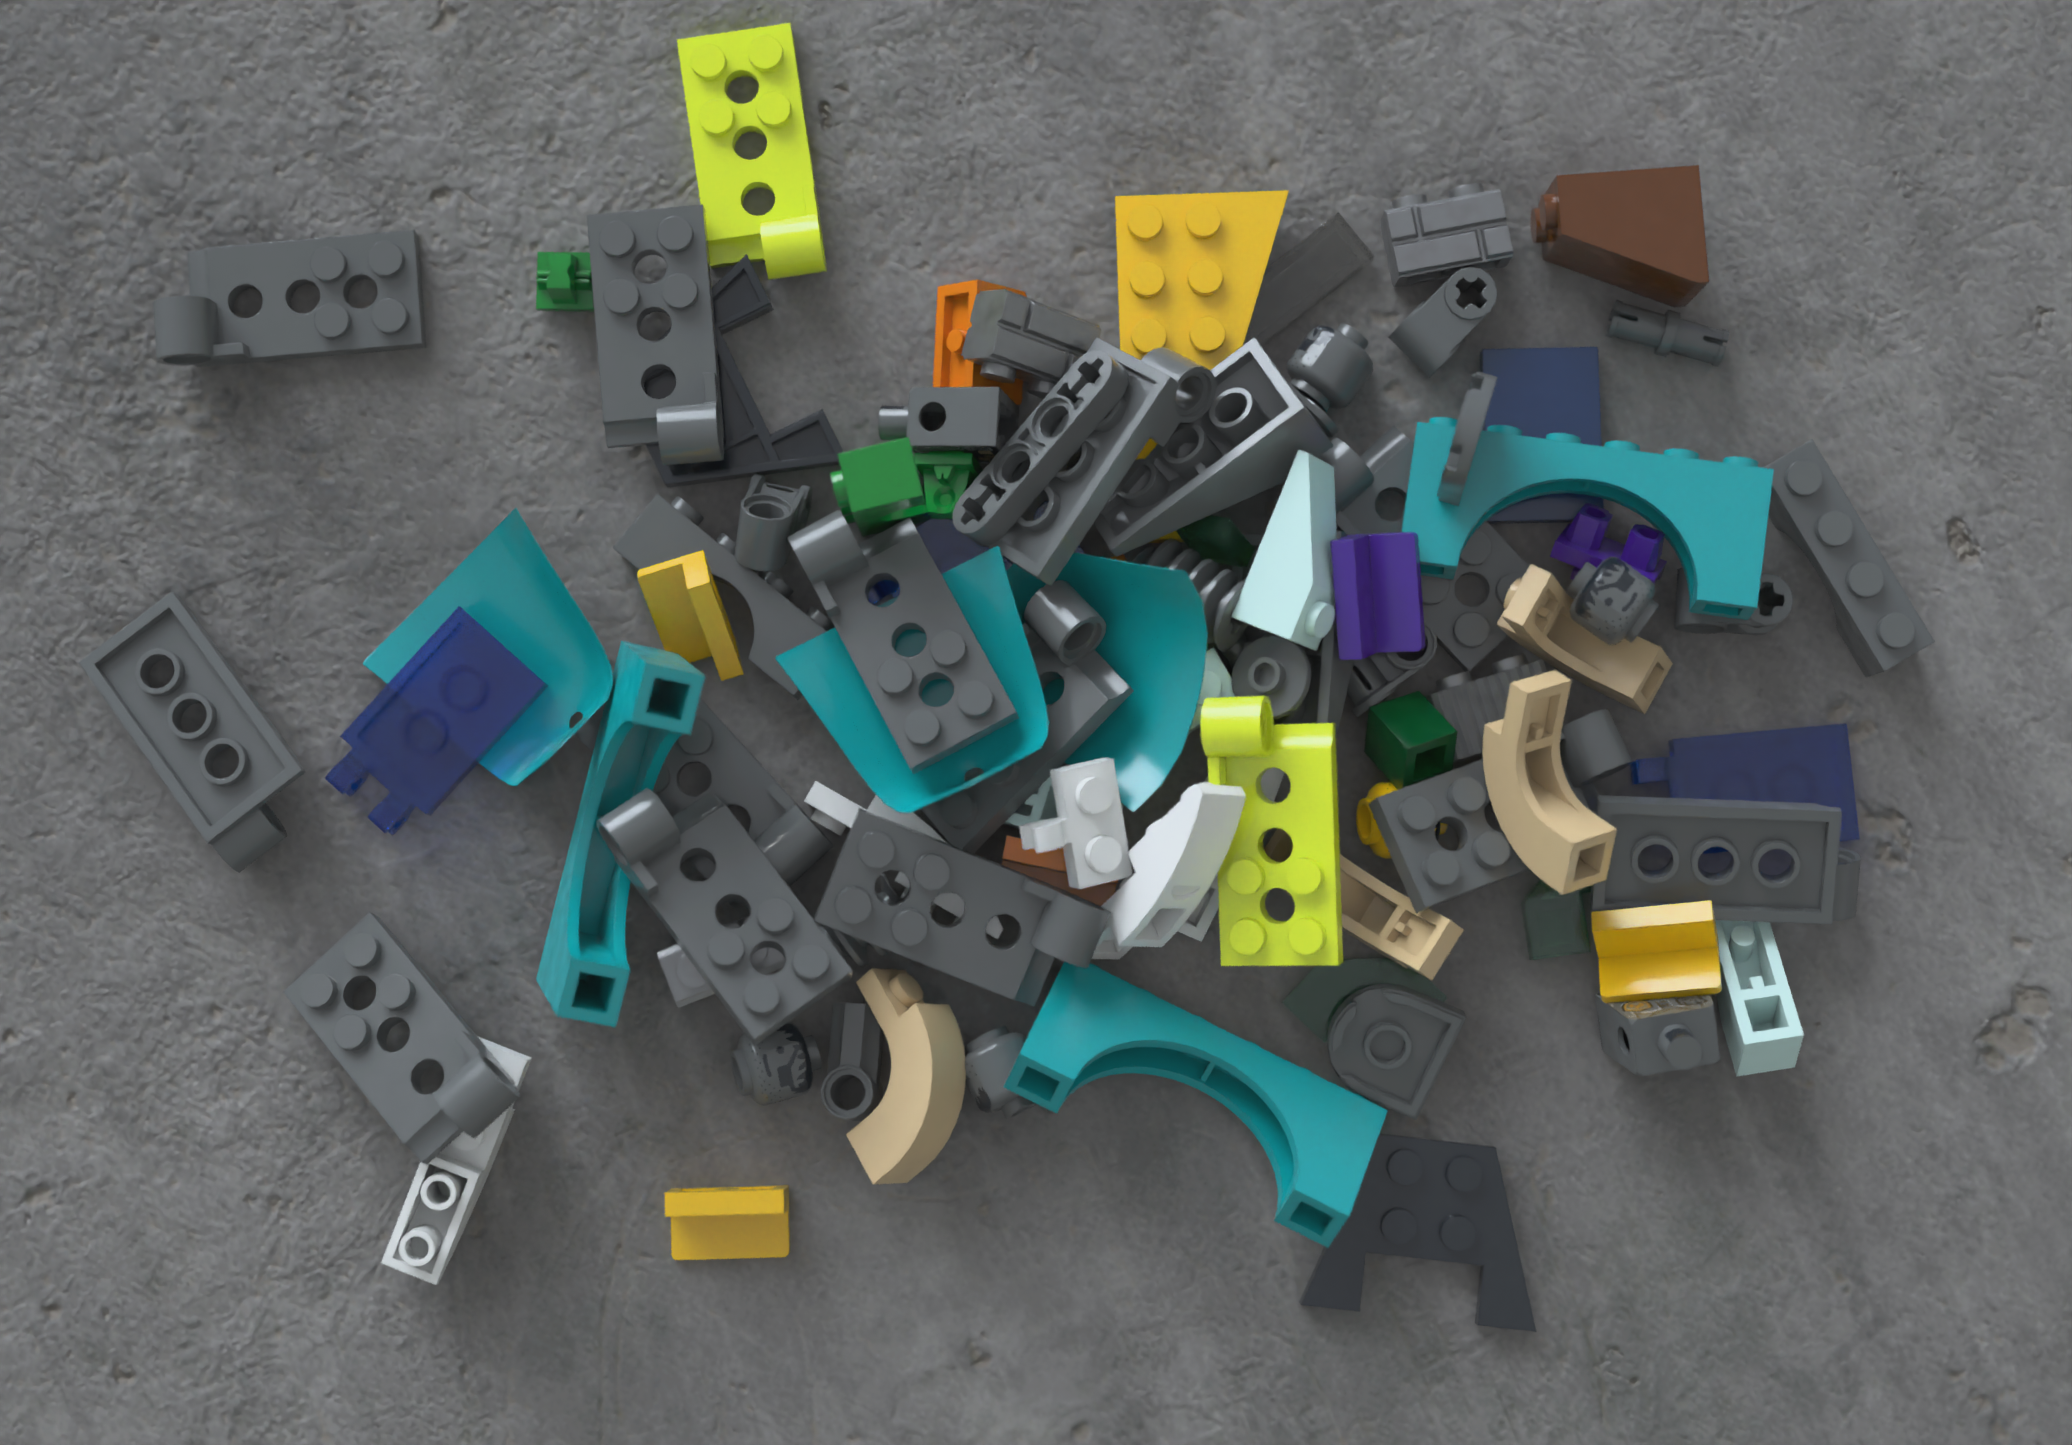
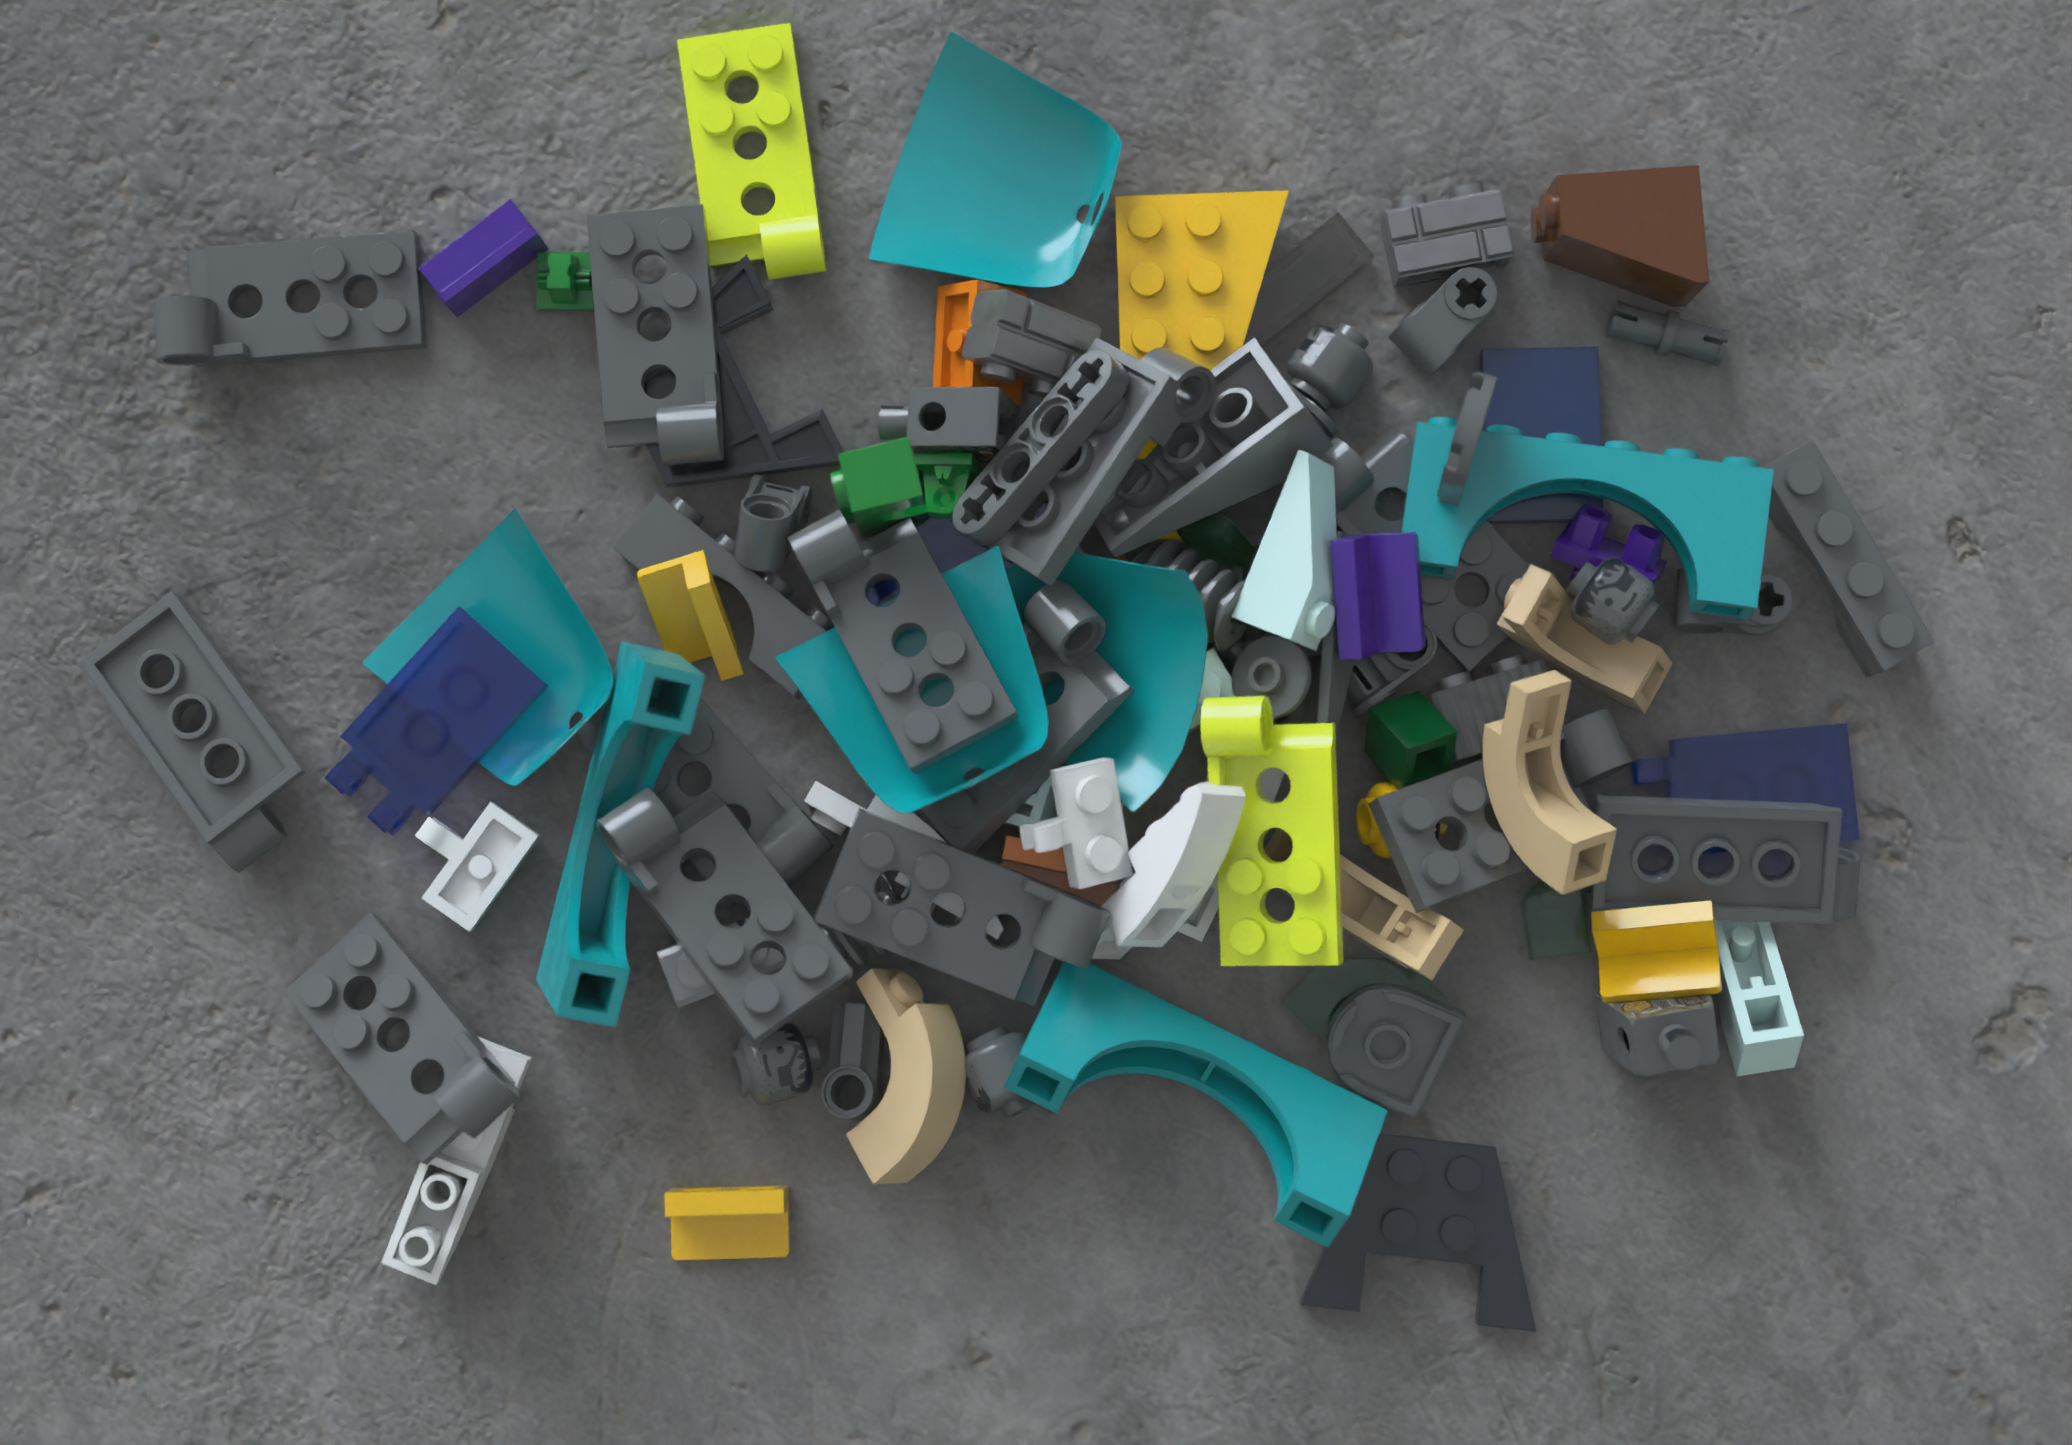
none -> white plate [415,802,541,932]
none -> dark purple panel [419,199,549,317]
none -> teal piece [869,31,1122,288]

